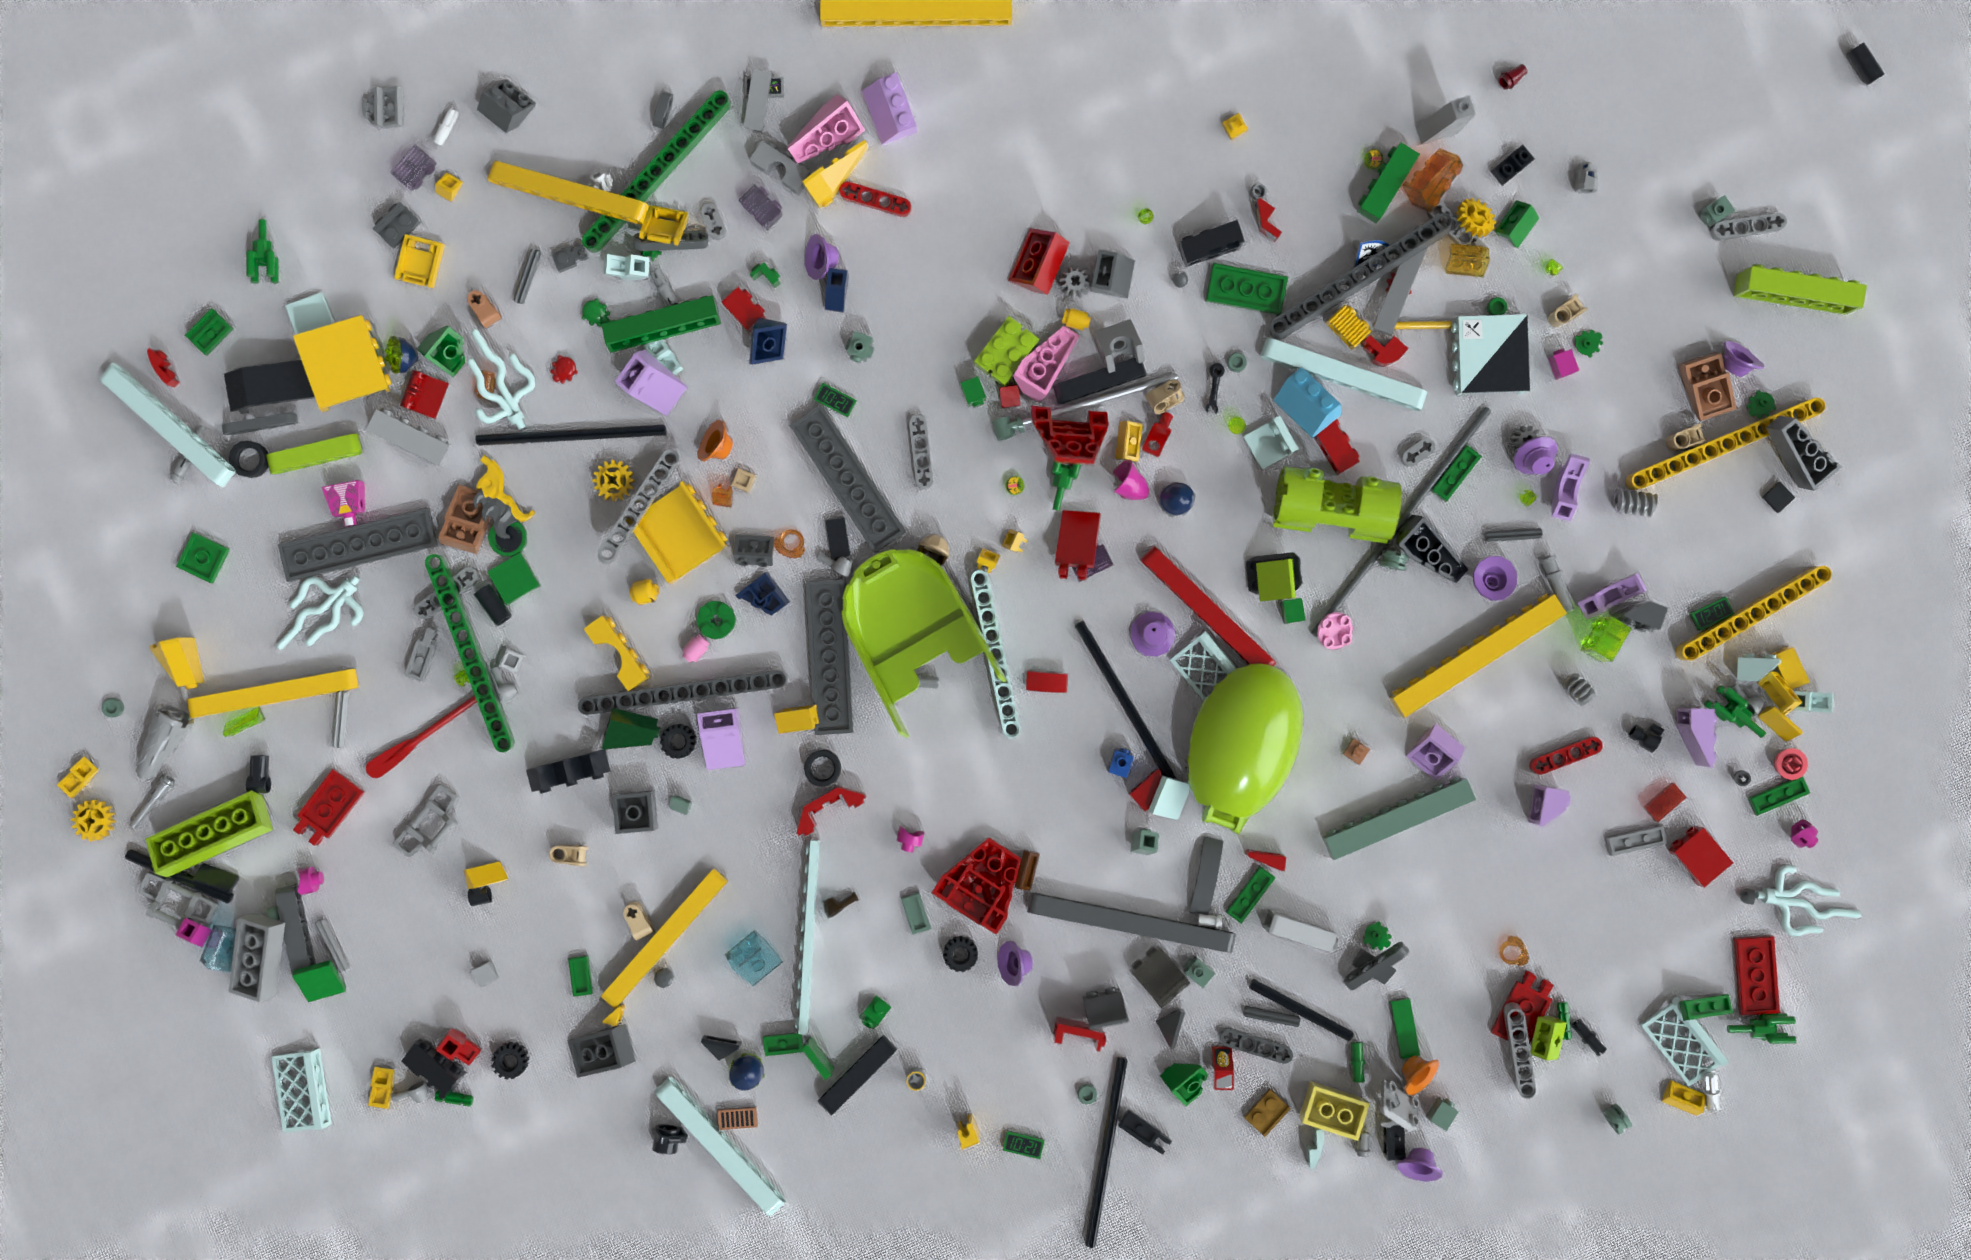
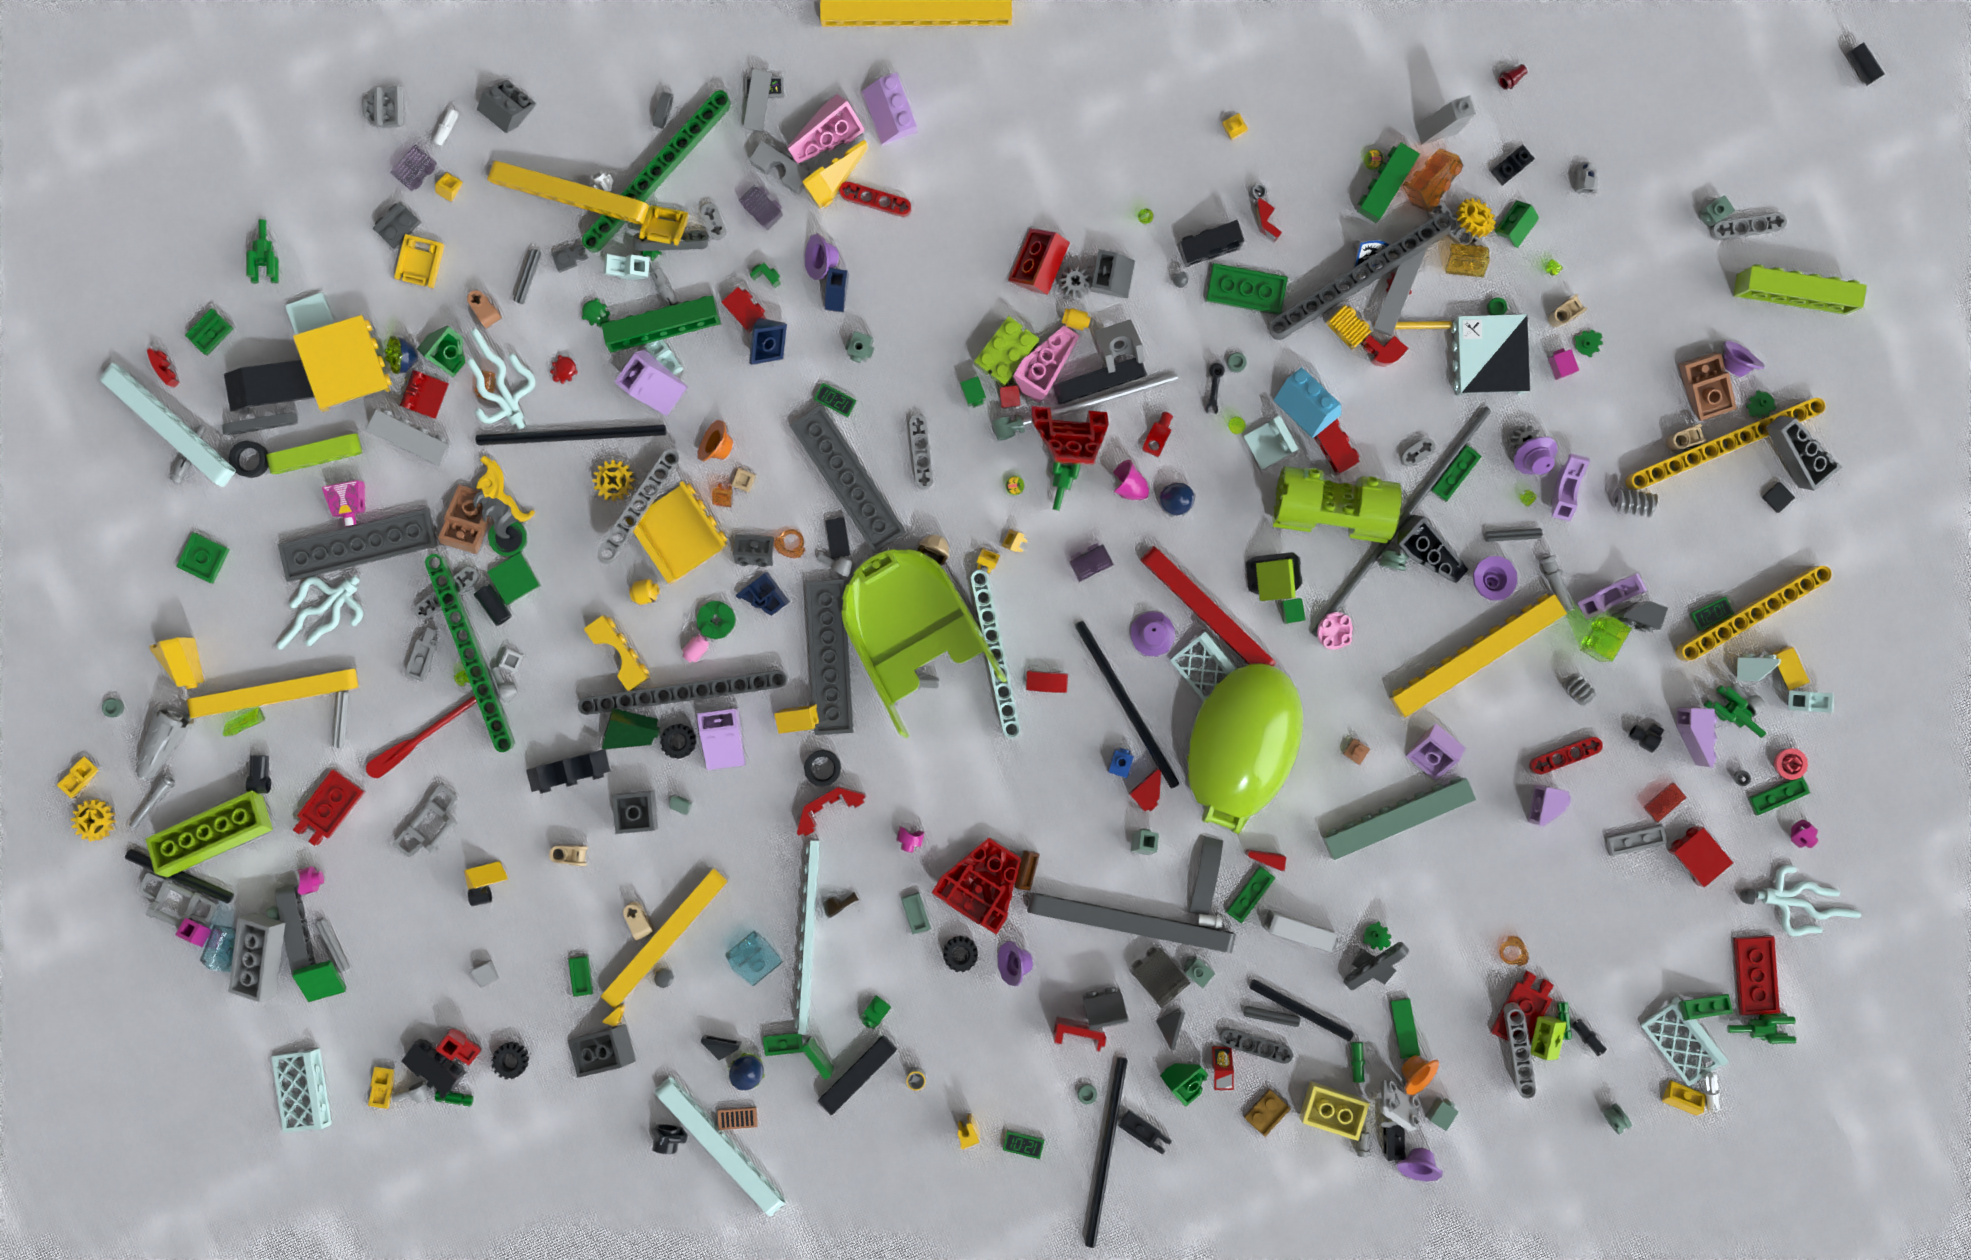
black tile [193,863,239,895] -> none
red tile [1055,510,1101,581] -> none
yellow slope [1115,421,1143,462] -> none
tan piece [1146,379,1185,414] -> none
light aqua tile [1148,776,1190,820] -> none
light aqua beam [1260,338,1427,411] -> none
light aqua slope [1306,1127,1324,1169] -> none
yellow hinge [1757,671,1802,715] -> none
yellow slope [1758,706,1803,741] -> none

